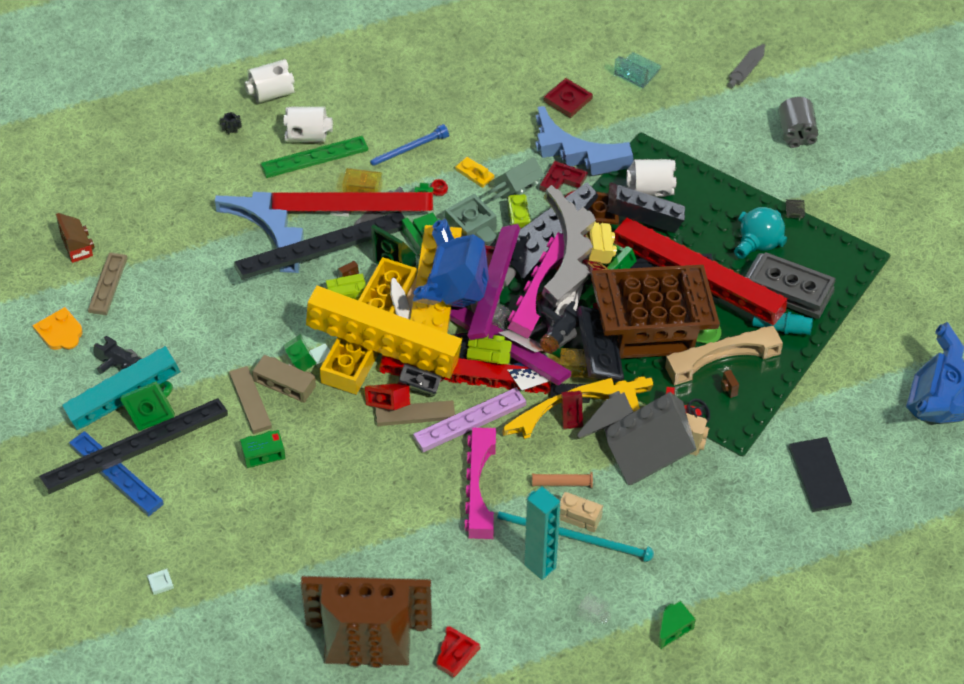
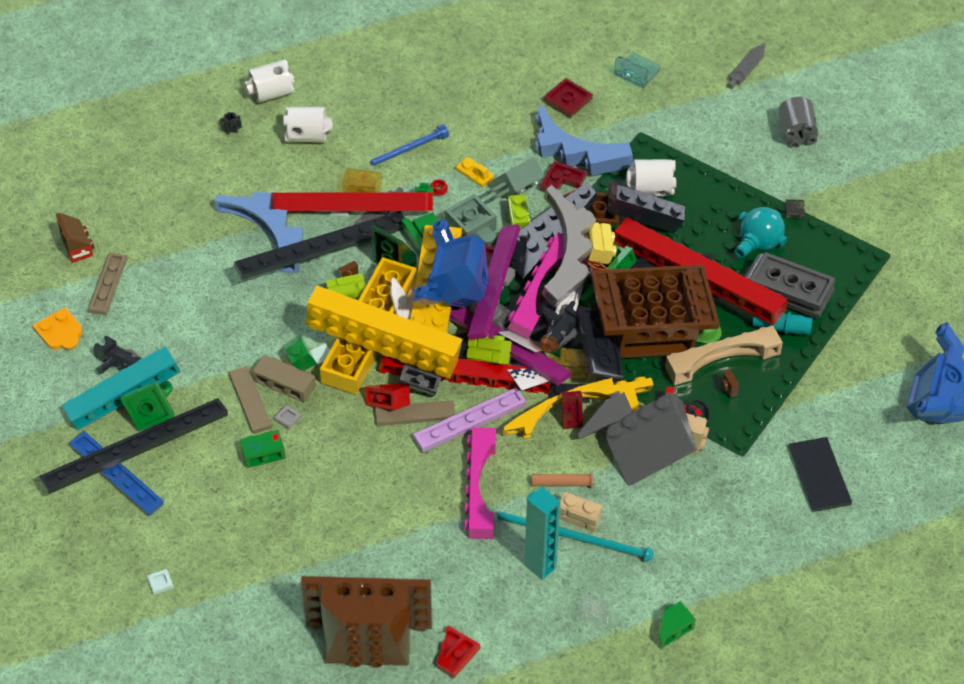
green tile [261,135,369,178] -> none
none -> light grey tile [274,405,302,430]

